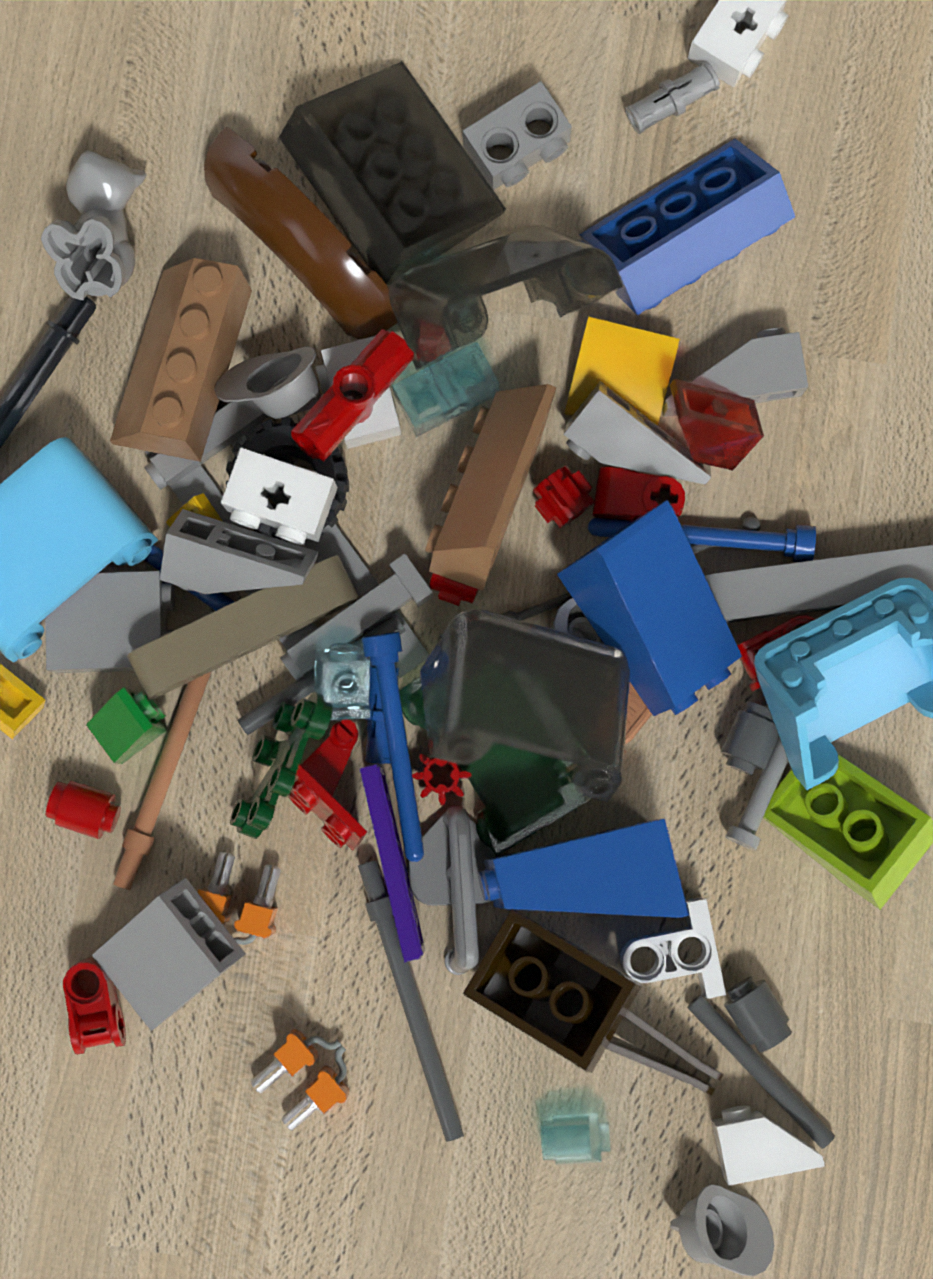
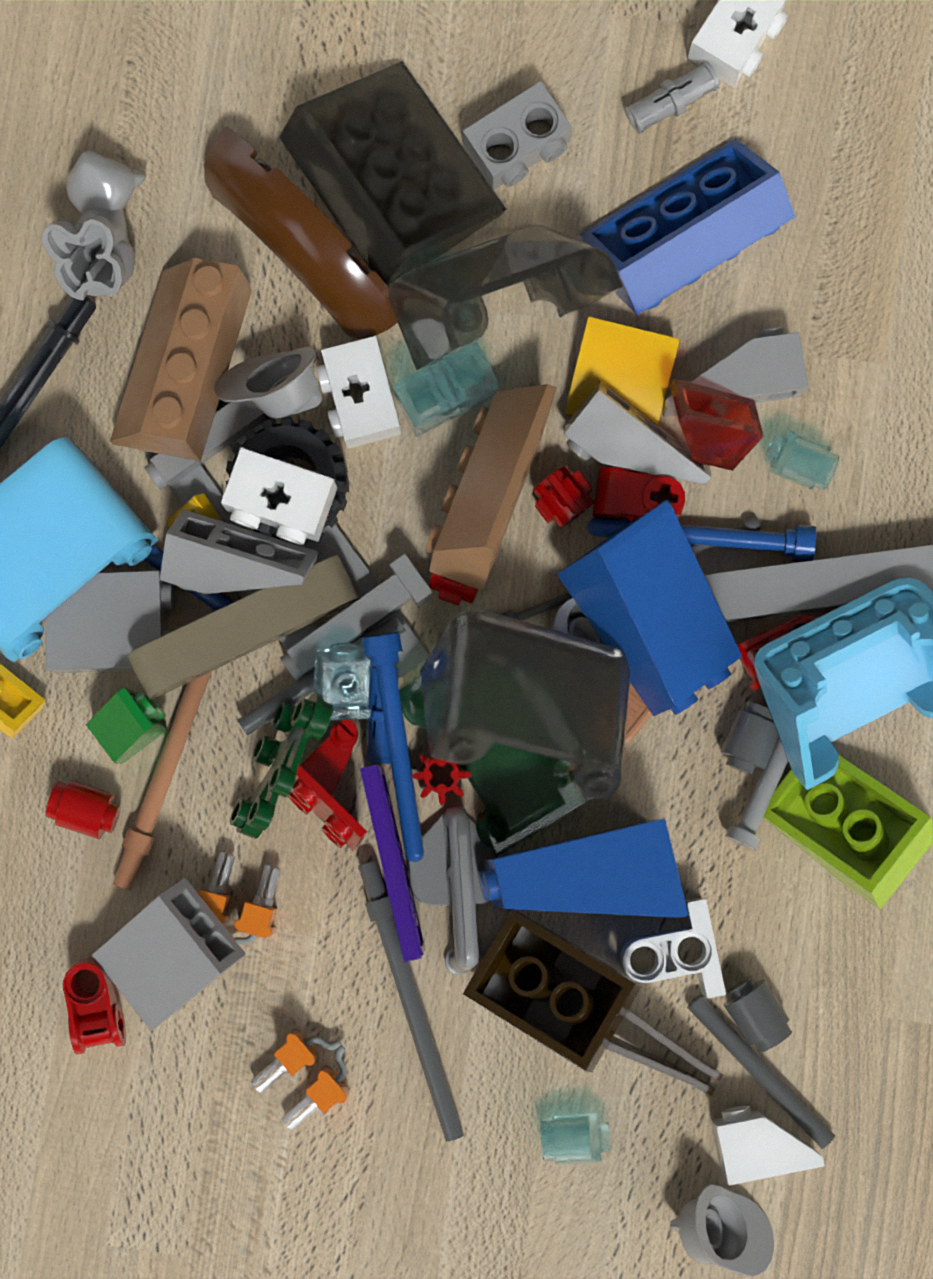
red piece [291,329,414,461] -> none
none -> clear light blue brick [765,429,840,490]

